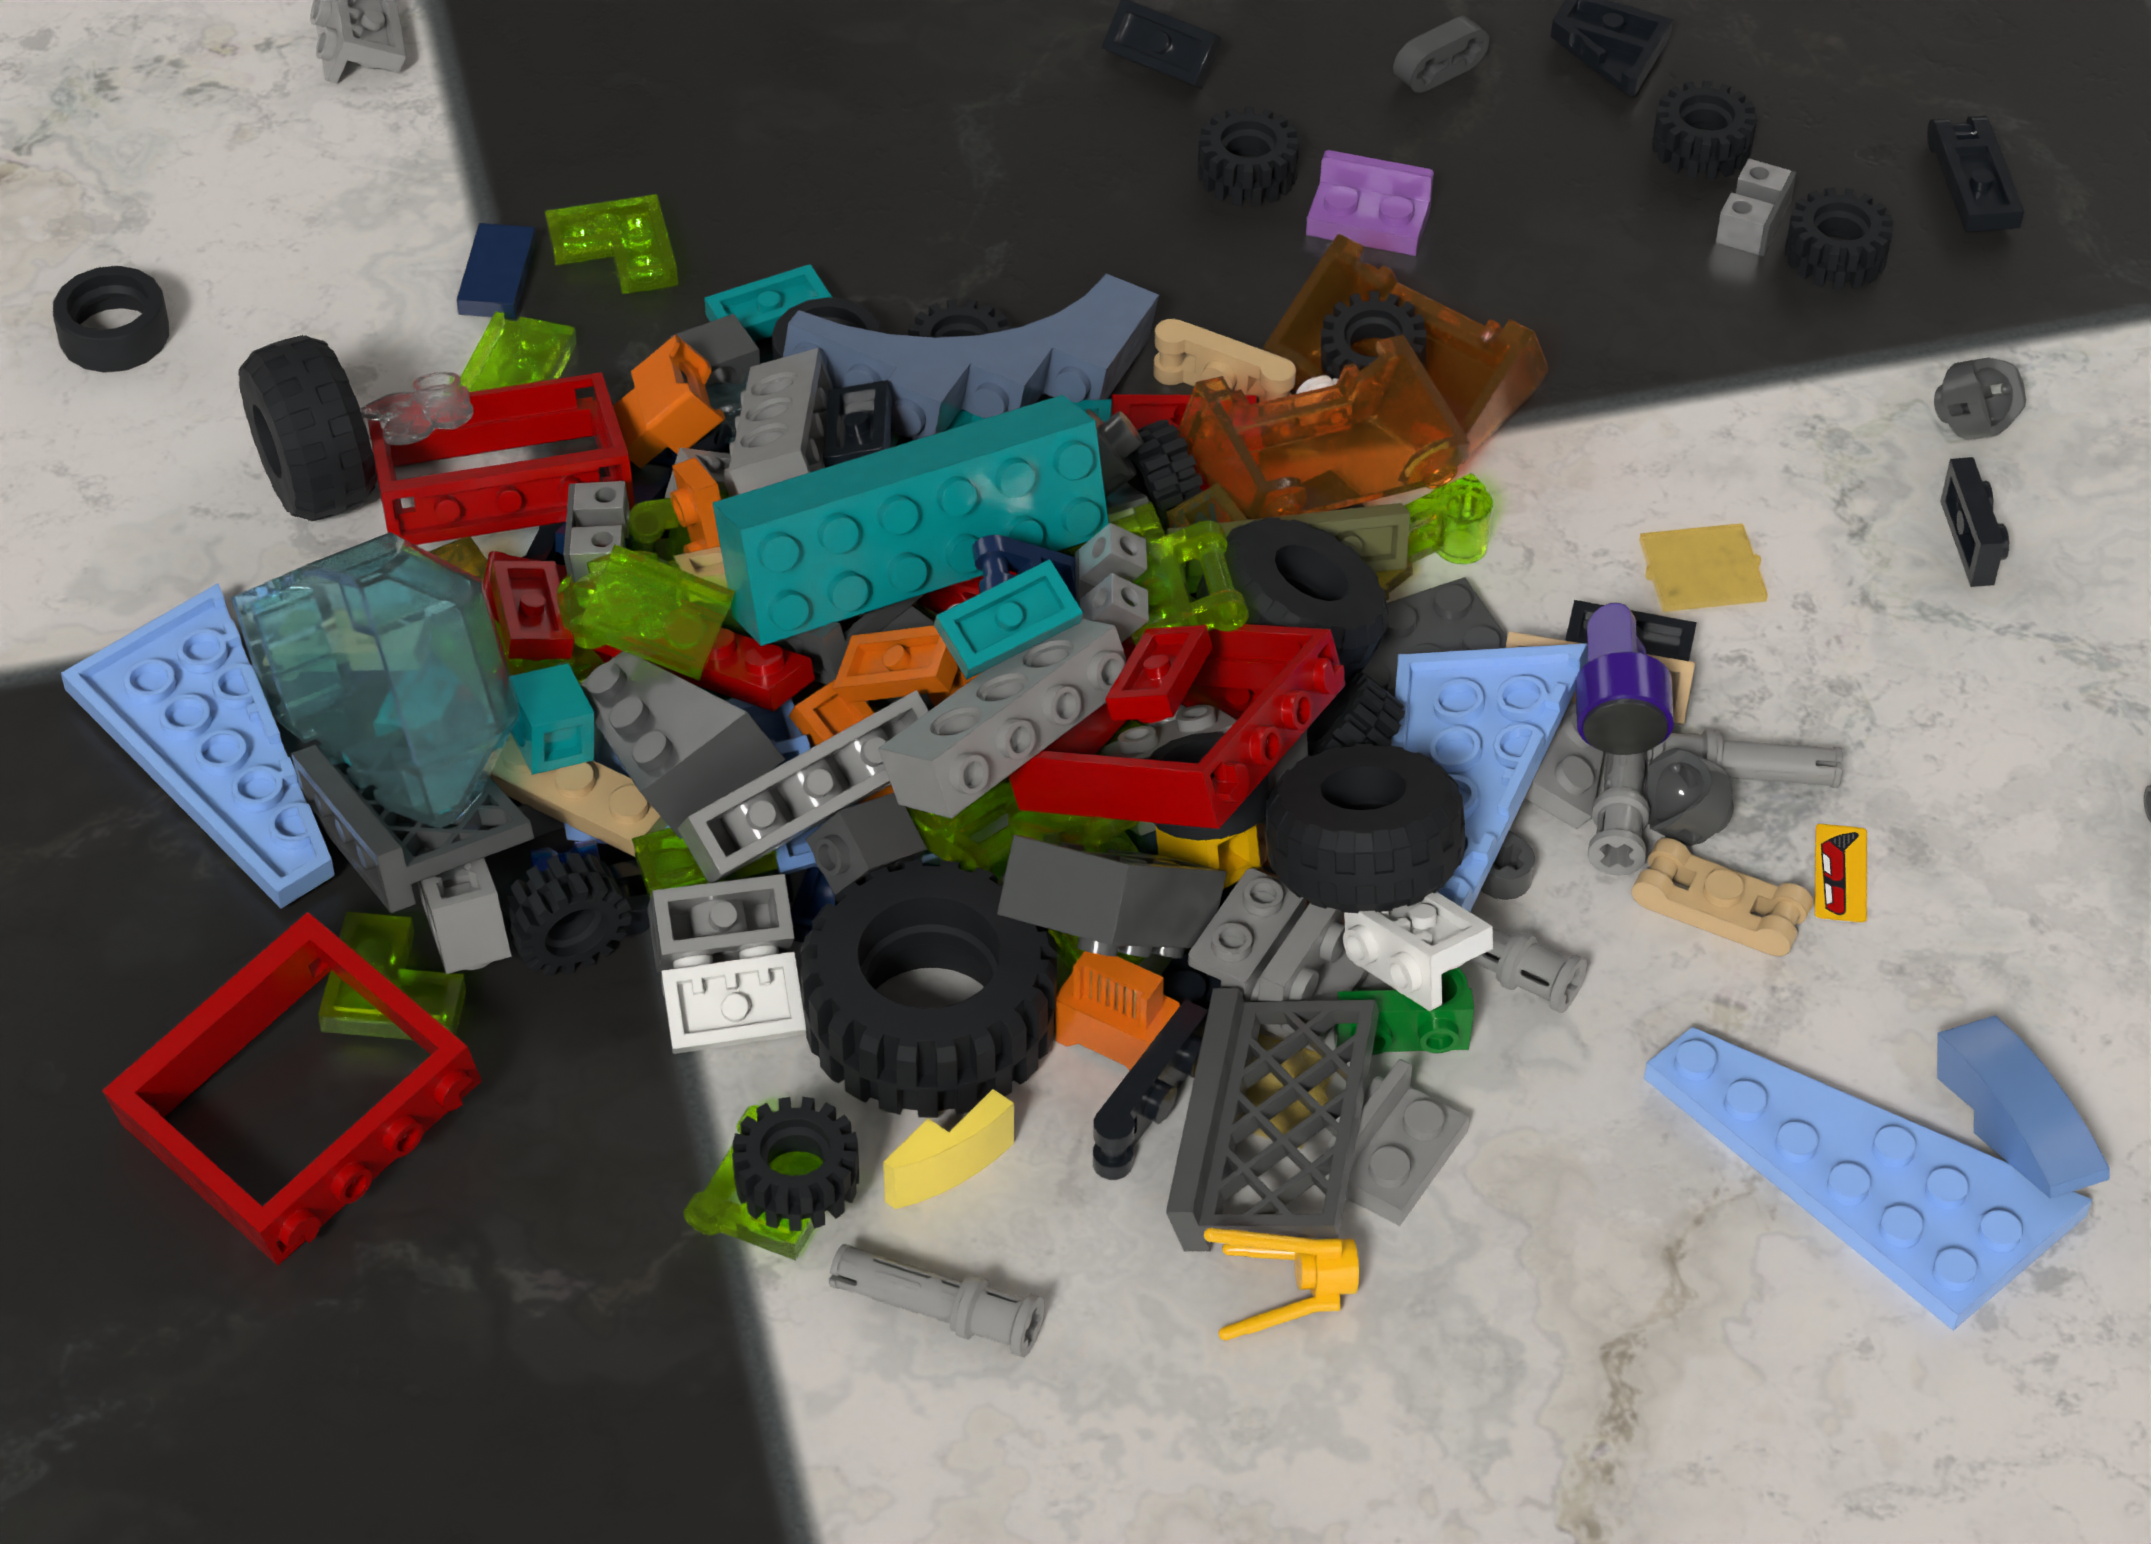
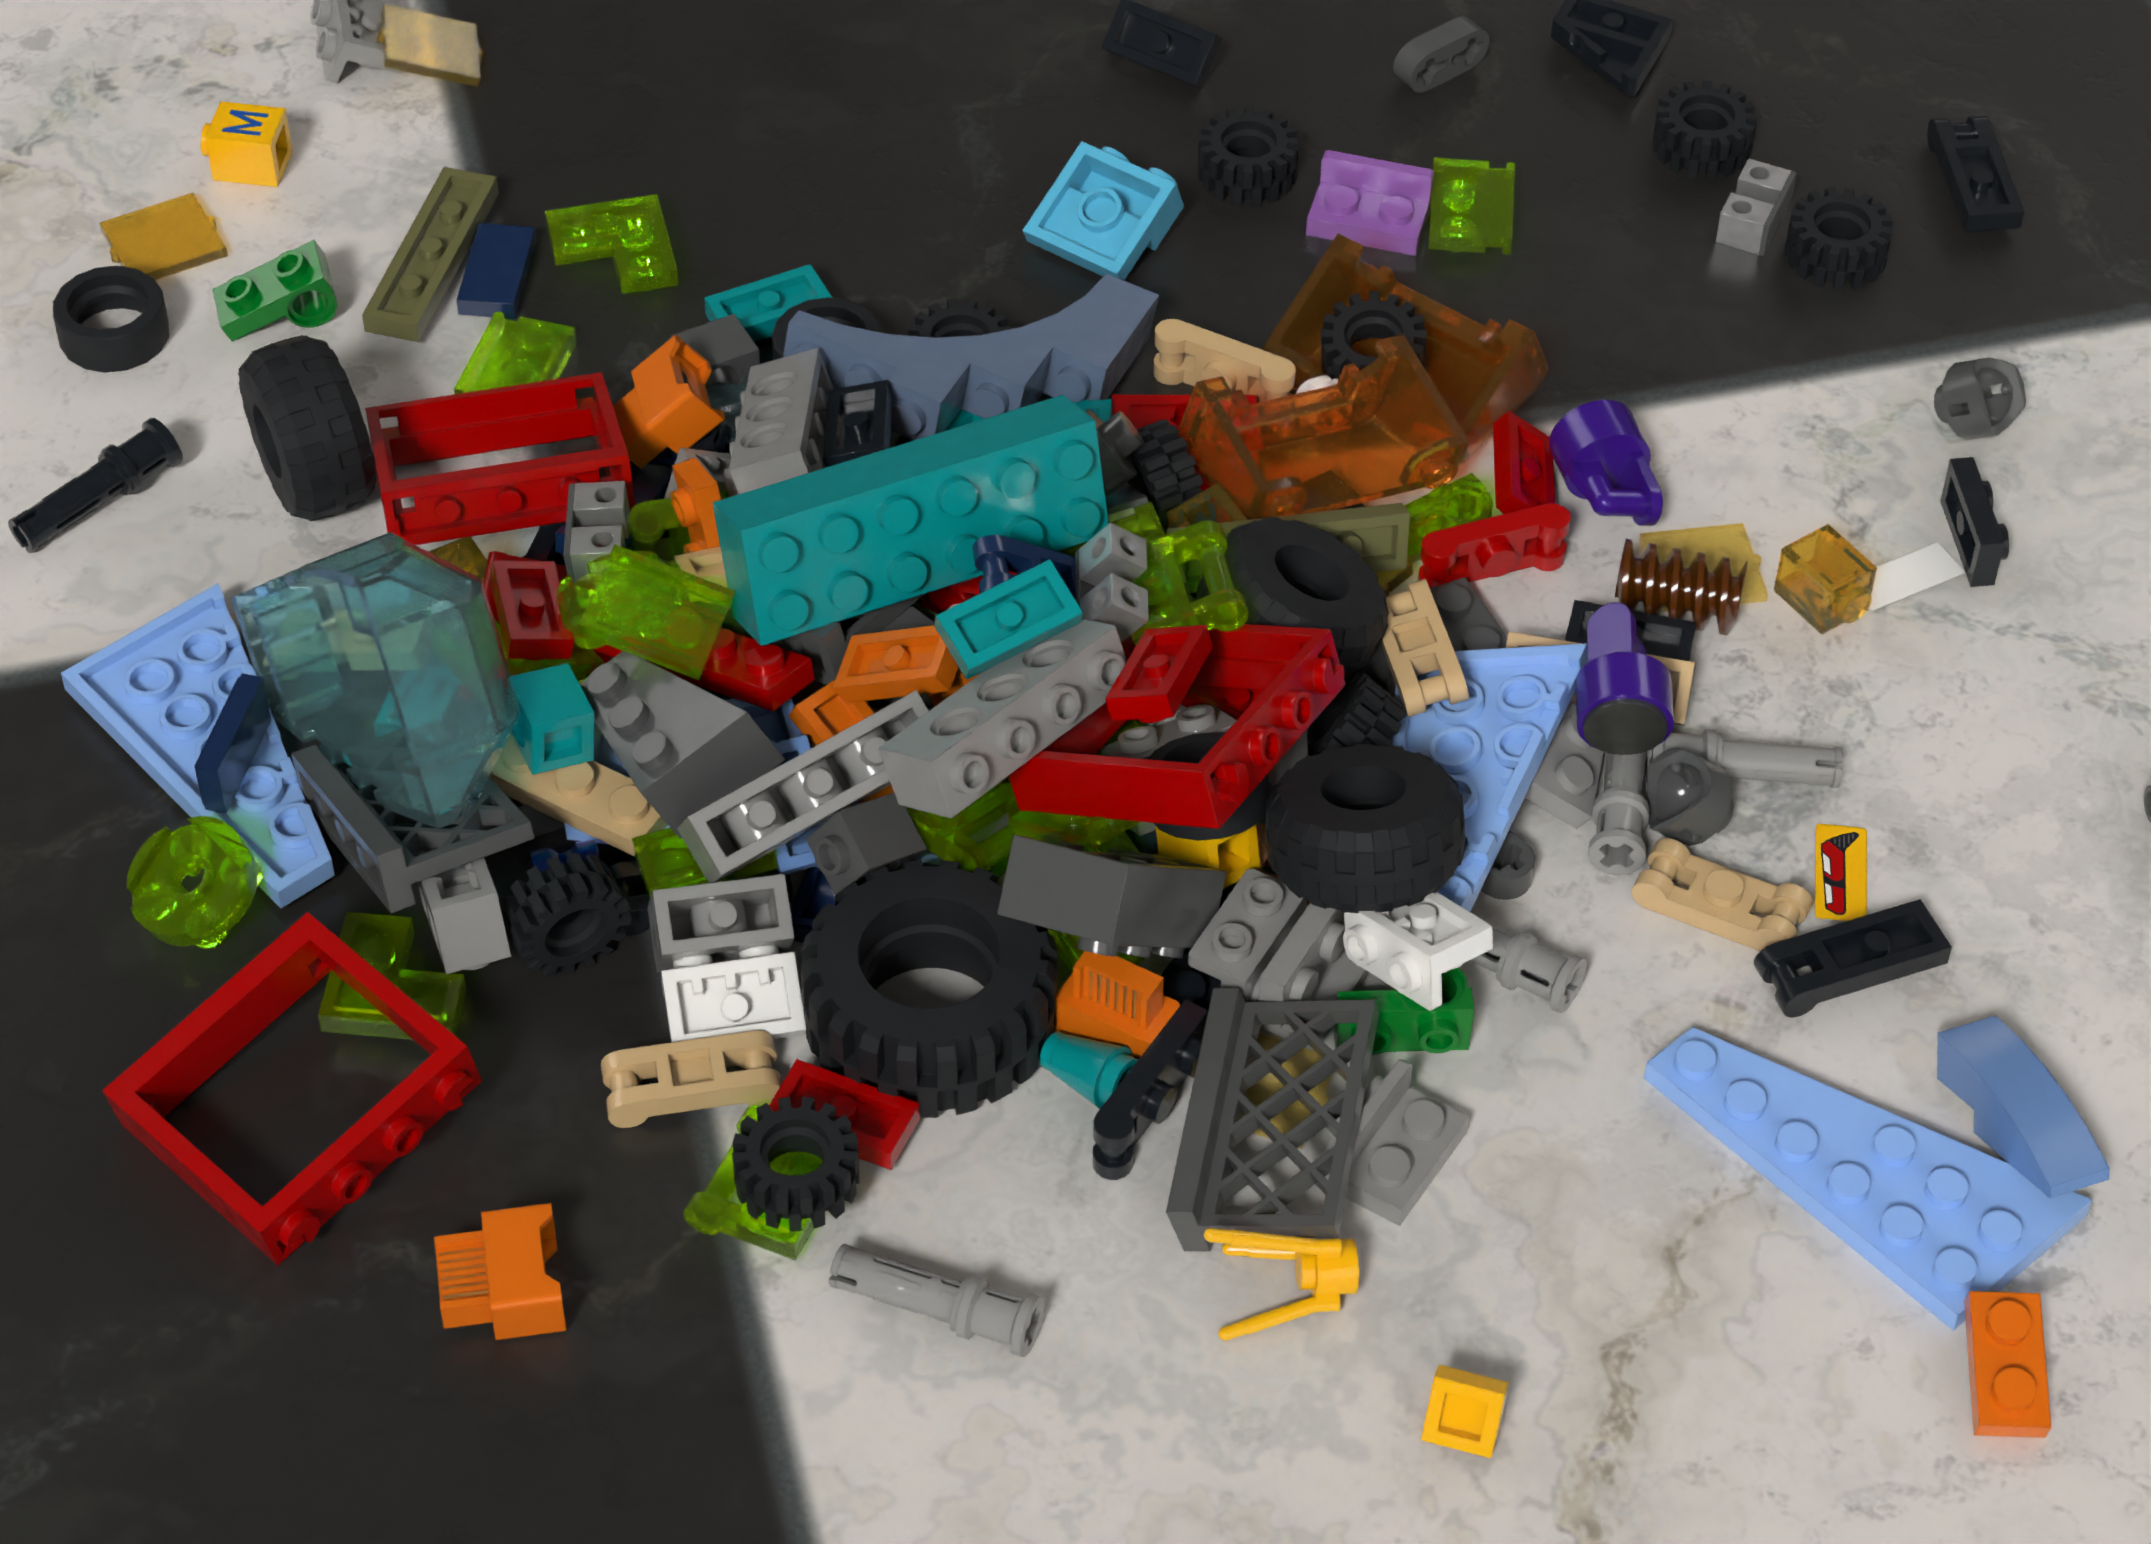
clear plate [360,372,474,445] -> none
light yellow slope [883,1089,1014,1209] -> none
none -> black pin [8,418,183,553]
none -> clear yellow piece [99,192,228,280]
none -> clear neon green plate [127,816,263,949]
none -> dark blue tile [194,673,271,813]
none -> yellow brick [200,101,293,187]
none -> green plate [212,240,337,341]
none -> olive plate [362,167,499,342]
none -> clear yellow piece [377,4,484,87]
none -> orange piece [434,1203,566,1340]
none -> tan plate [601,1031,782,1128]
none -> red plate [769,1059,920,1170]
none -> medium azure plate [1022,141,1184,280]
none -> teal cone [1040,1031,1138,1109]
none -> tan plate [1381,579,1469,717]
none -> red plate [1417,503,1571,588]
none -> yellow tile [1421,1364,1509,1458]
none -> clear neon green plate [1428,157,1515,255]
none -> red plate [1493,411,1555,514]
none -> dark purple piece [1549,400,1663,526]
none -> reddish brown piece [1615,539,1748,635]
none -> black plate [1754,899,1952,1018]
none -> clear yellow brick [1774,524,1877,635]
none -> white sticker [1844,542,1966,612]
none -> orange plate [1964,1291,2051,1438]

